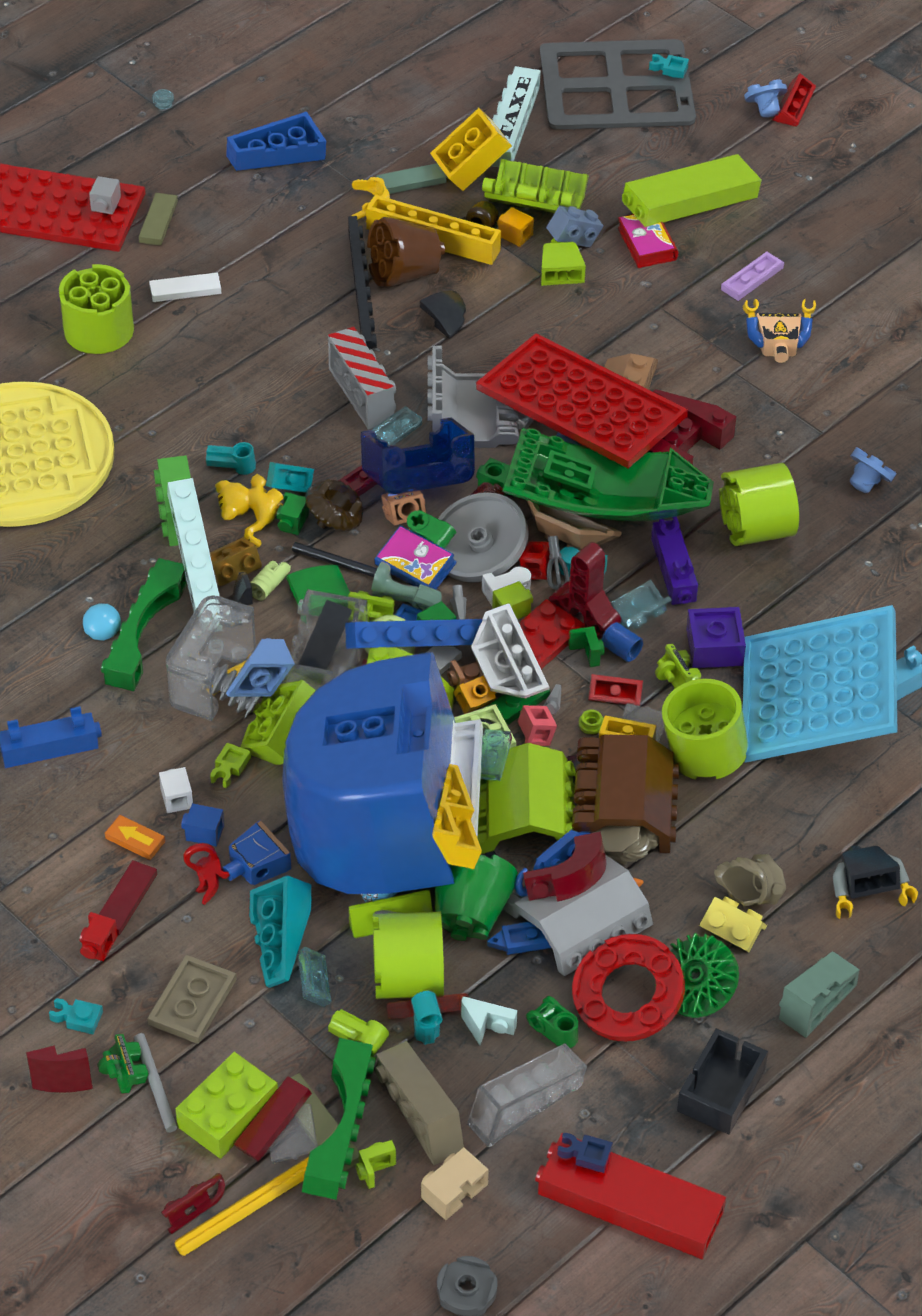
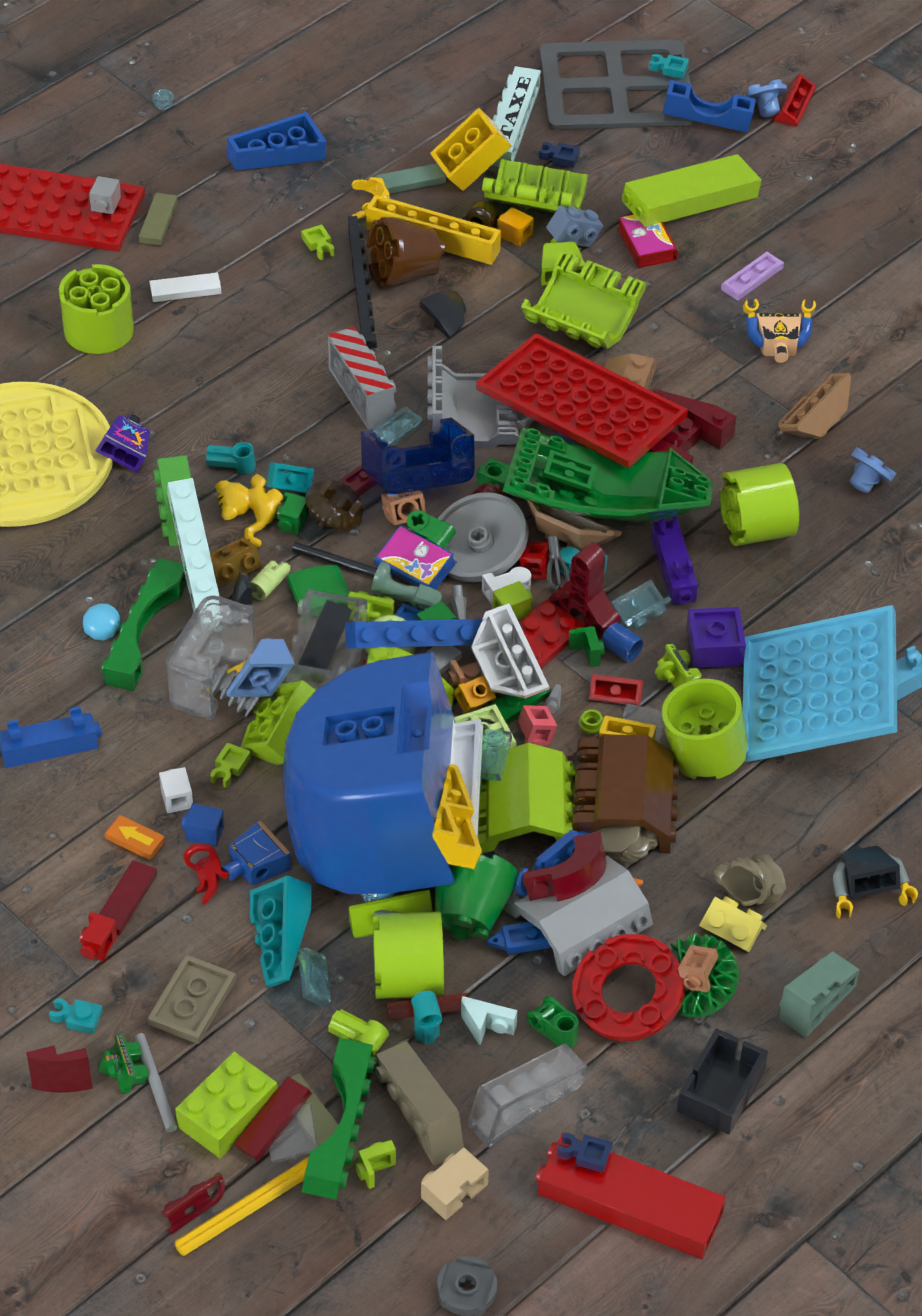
none -> dark purple torso [95,415,150,472]
none -> lime plate [301,224,334,260]
none -> lime hinge [521,251,646,349]
none -> dark blue plate [539,142,580,168]
none -> blue arch [663,80,756,133]
none -> nougat bracket [678,945,718,992]
none -> medium nougat wedge [778,373,851,439]

